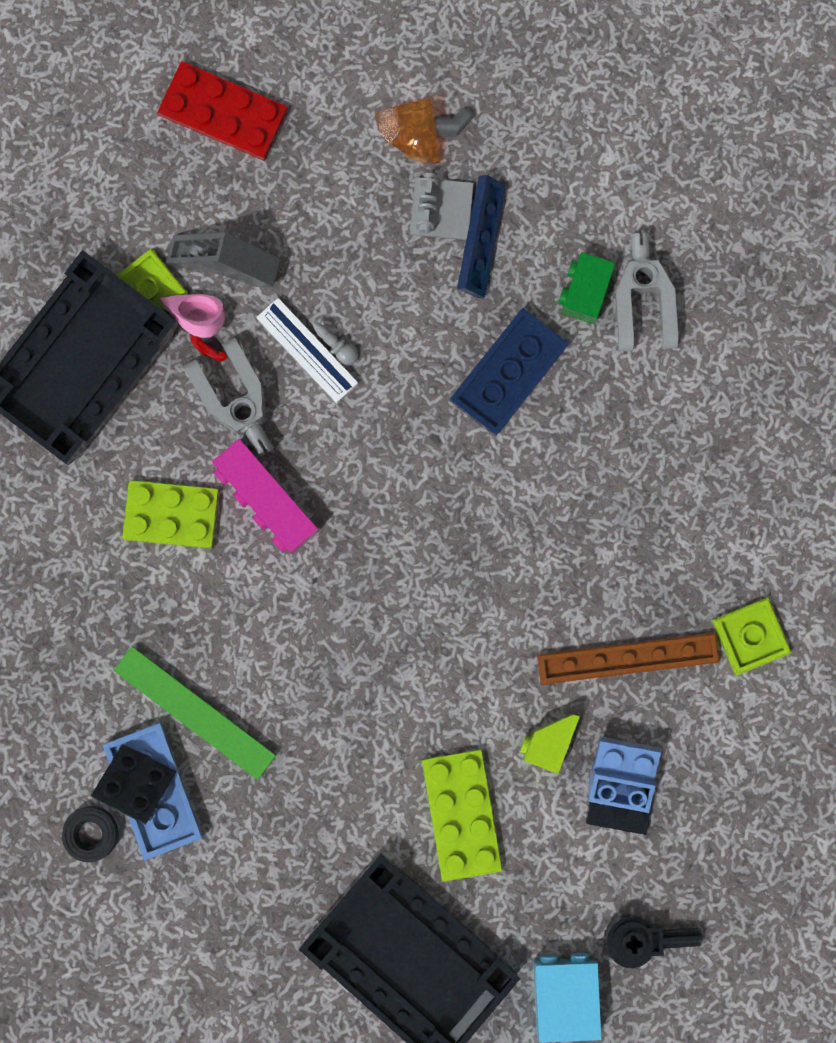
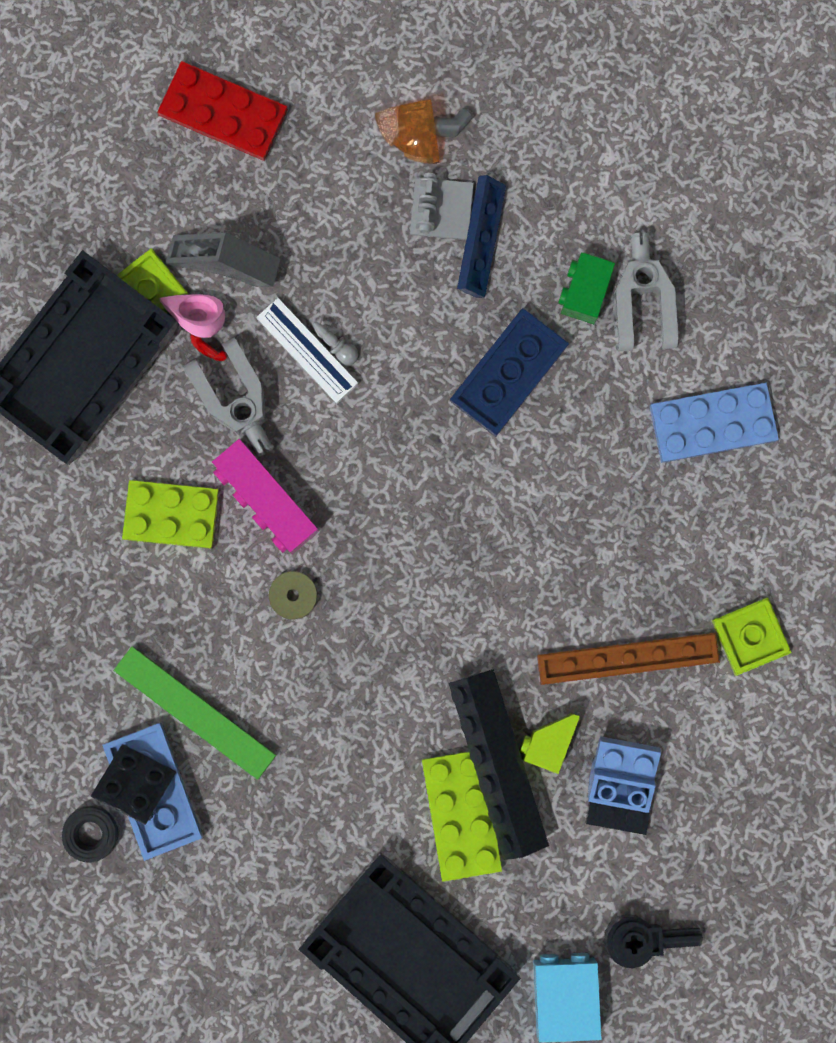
none -> olive piece [269,571,317,620]
none -> black brick [448,669,549,860]
none -> medium blue plate [650,383,779,463]

